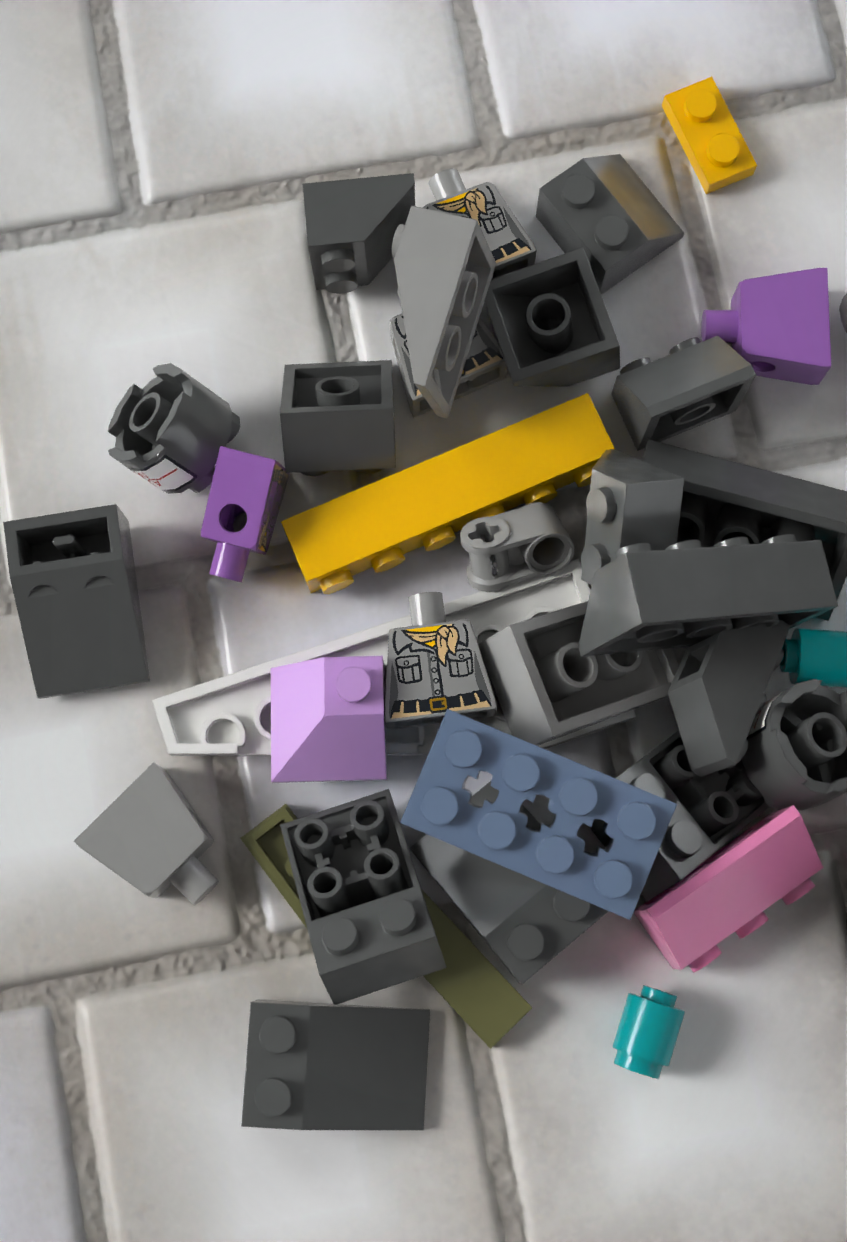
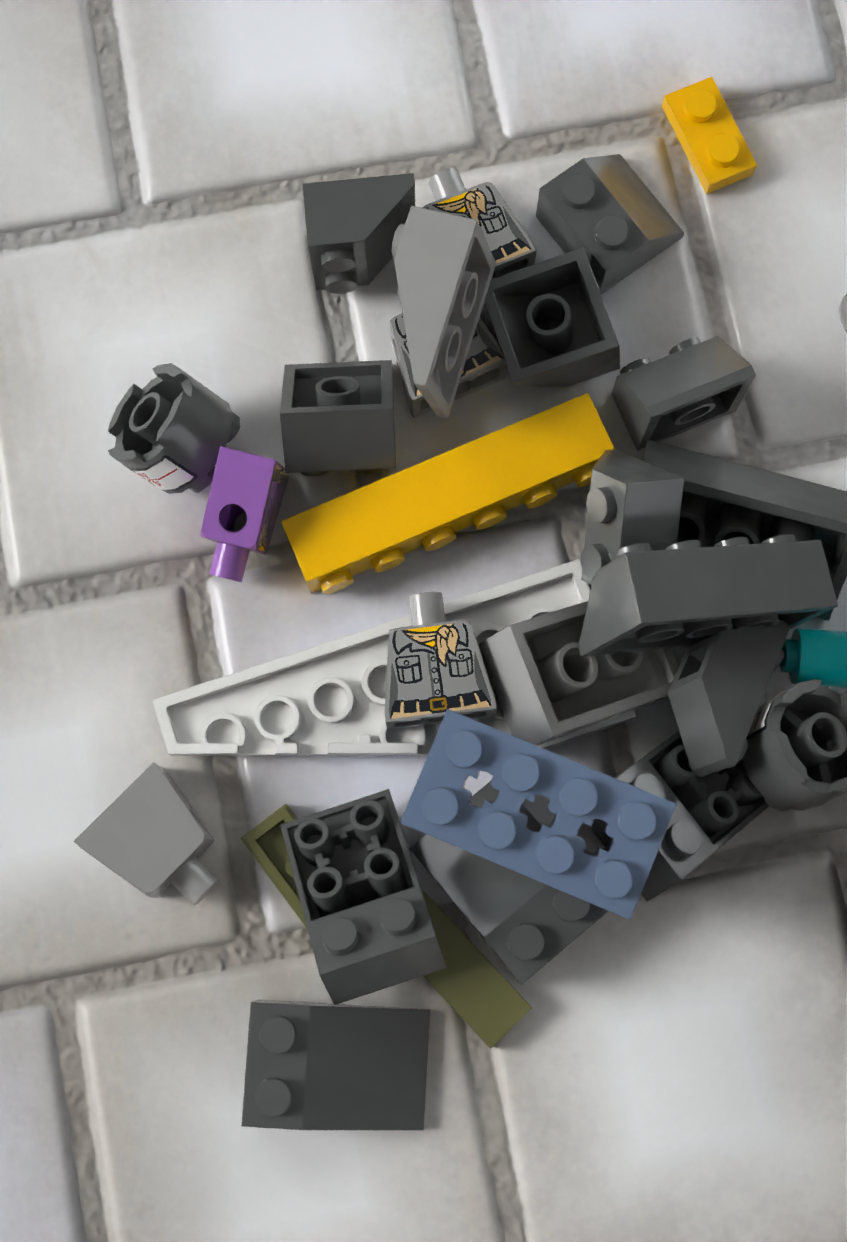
dark grey slope [3,504,150,699] -> none
lavender slope [271,656,387,783] -> none
light grey piece [460,502,575,592] -> none
teal brick [612,985,685,1079] -> none
bright pink slope [633,805,823,973] -> none
medium lavender torso [701,268,831,385] -> none

